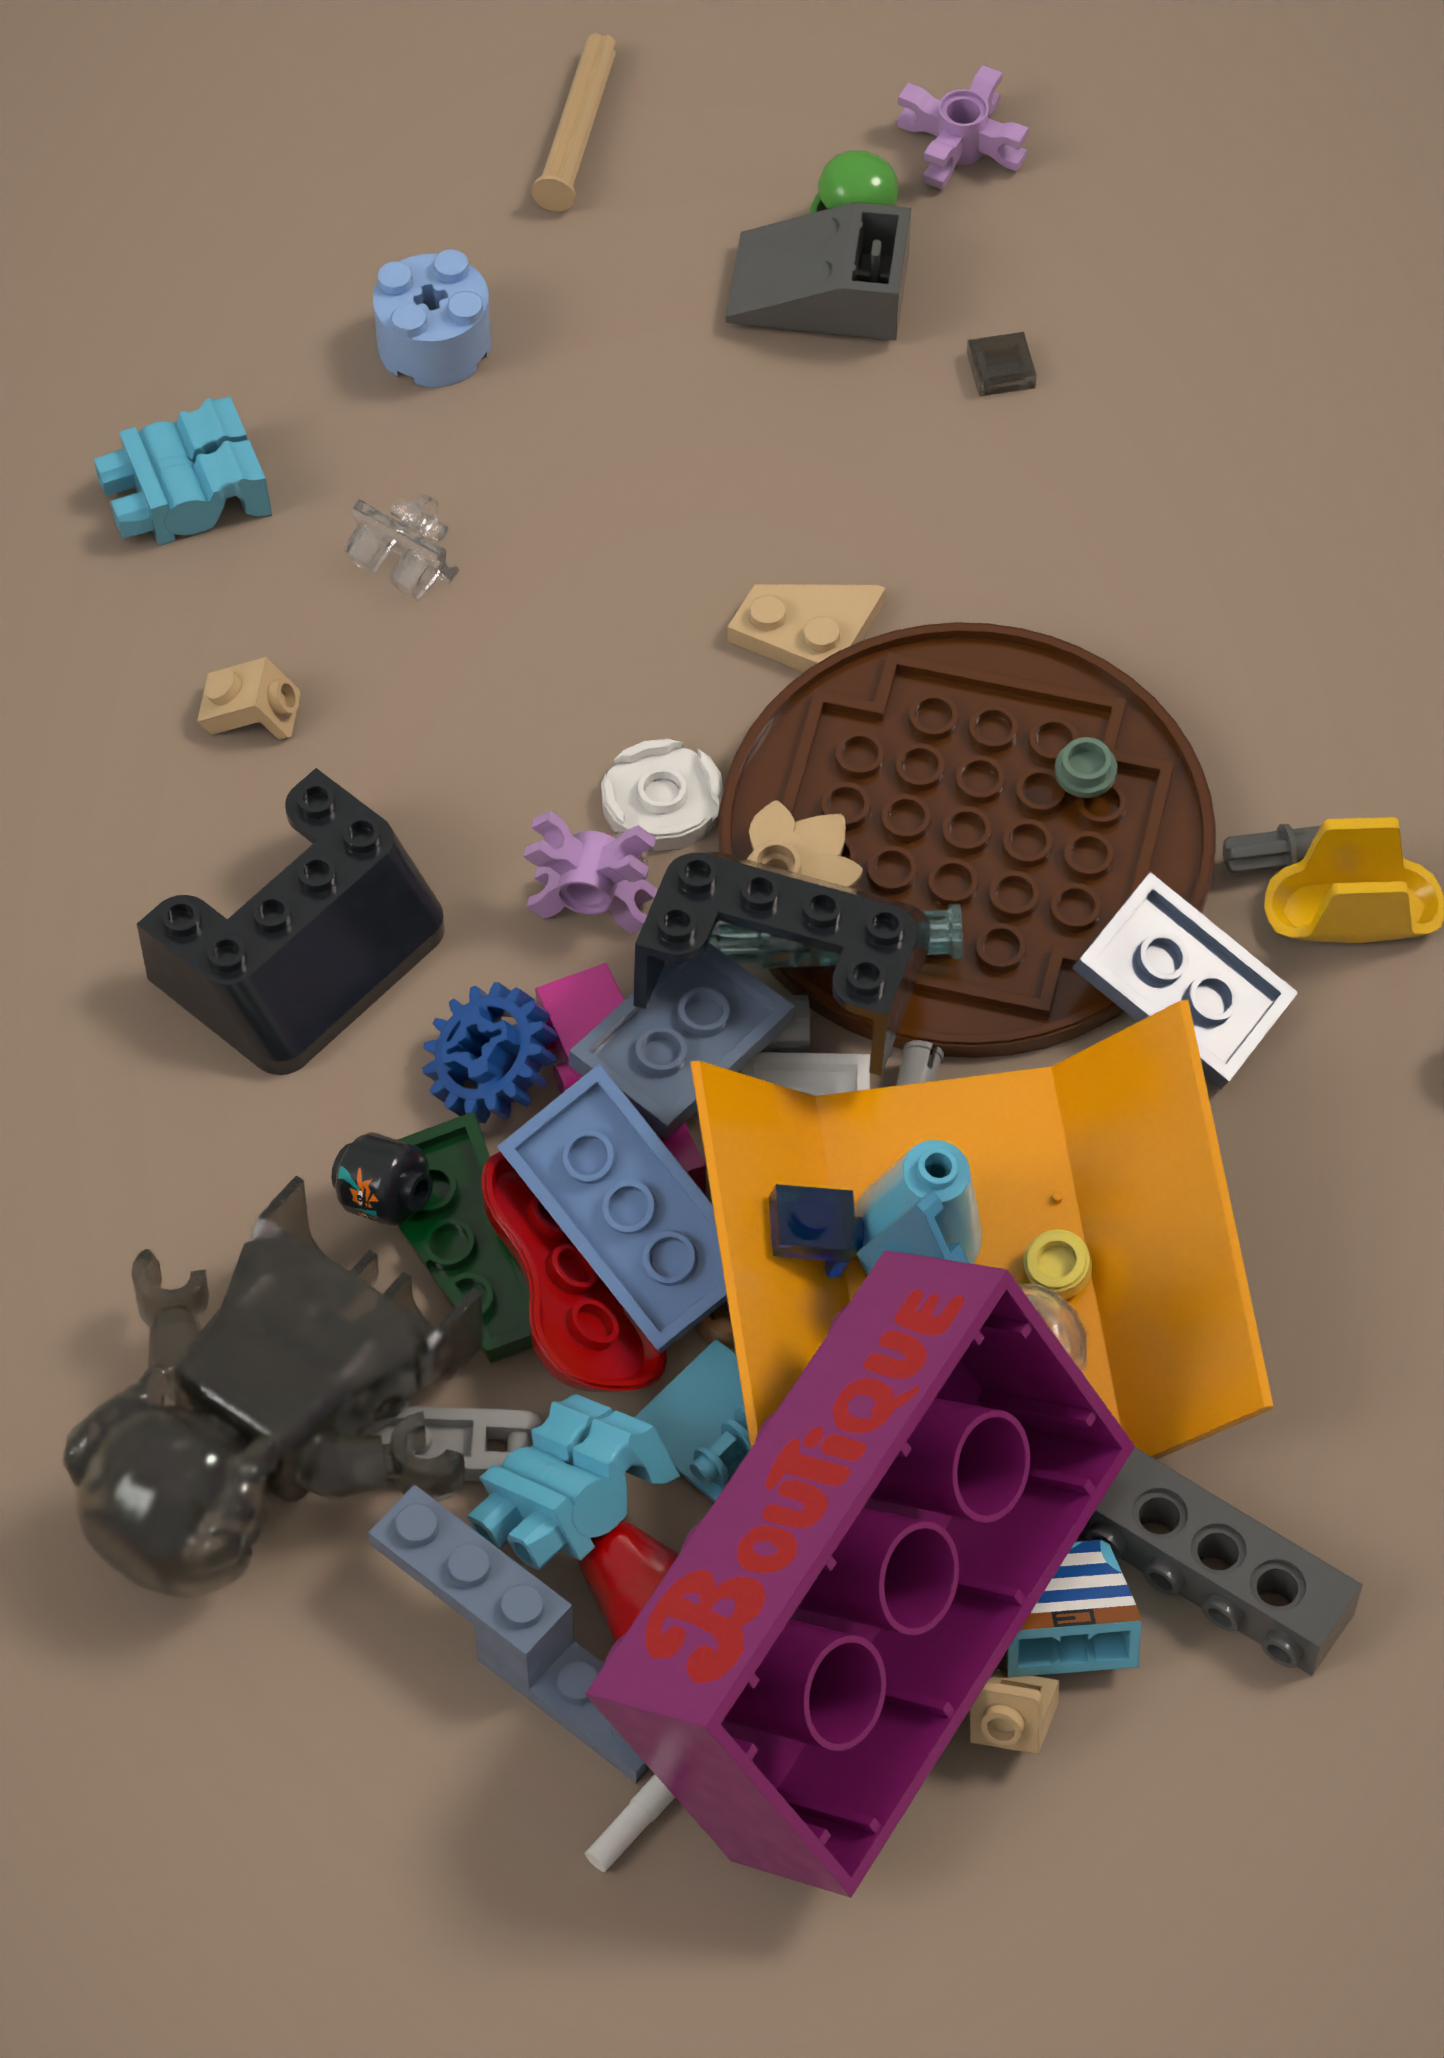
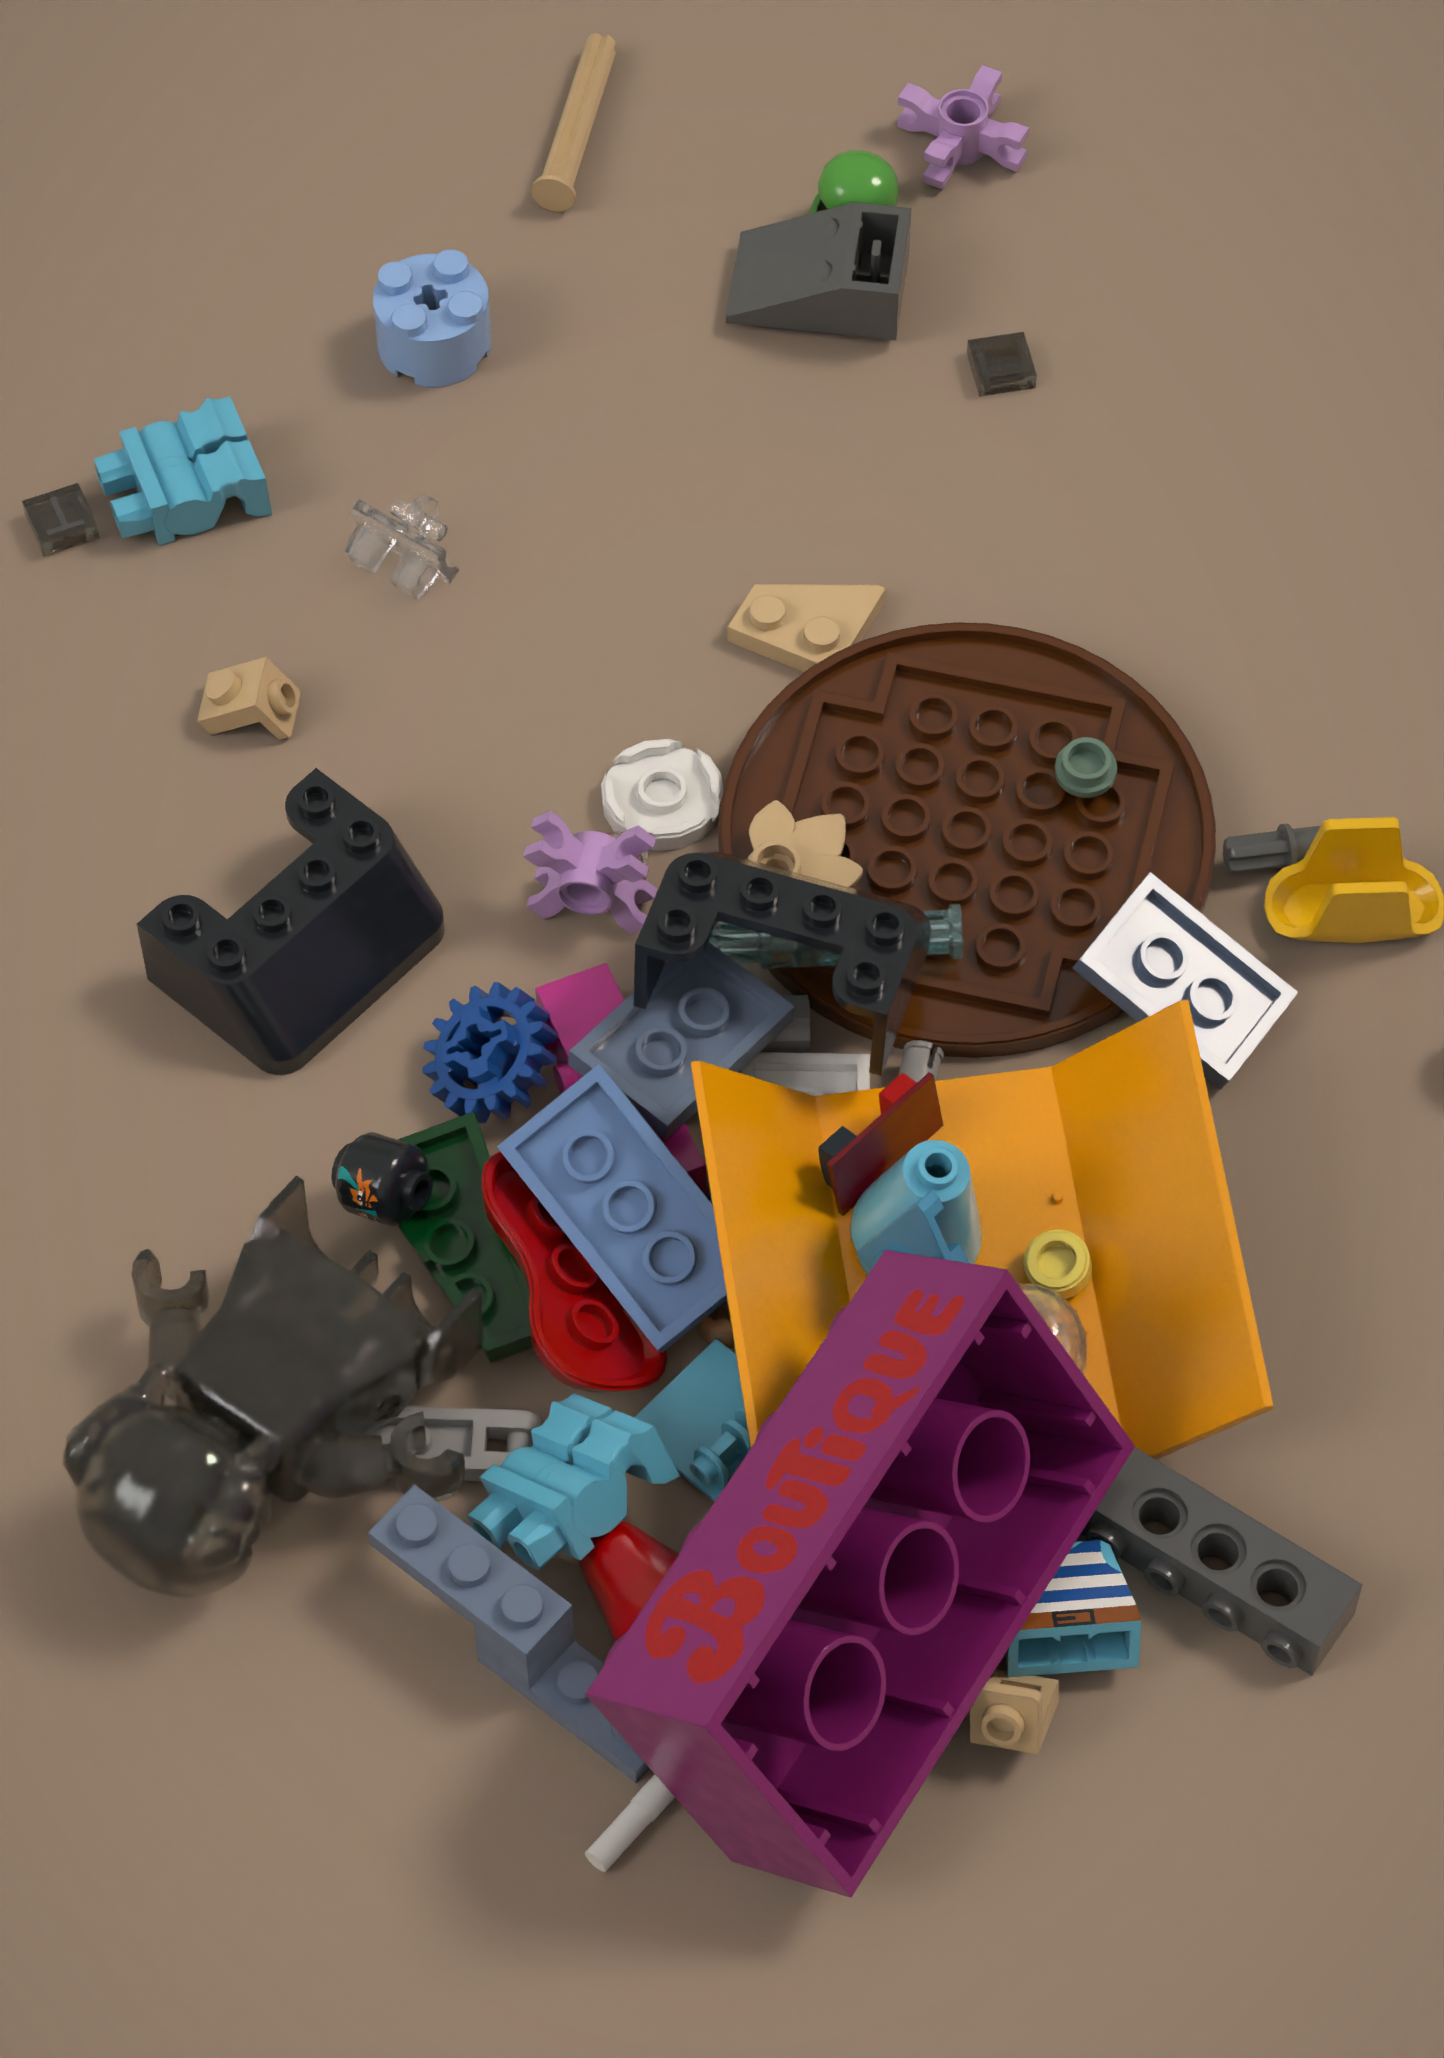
clear blue bracket [769,1184,864,1278] -> none
none -> clear smoke tile [22,483,100,556]
none -> dark red piece [818,1072,944,1216]

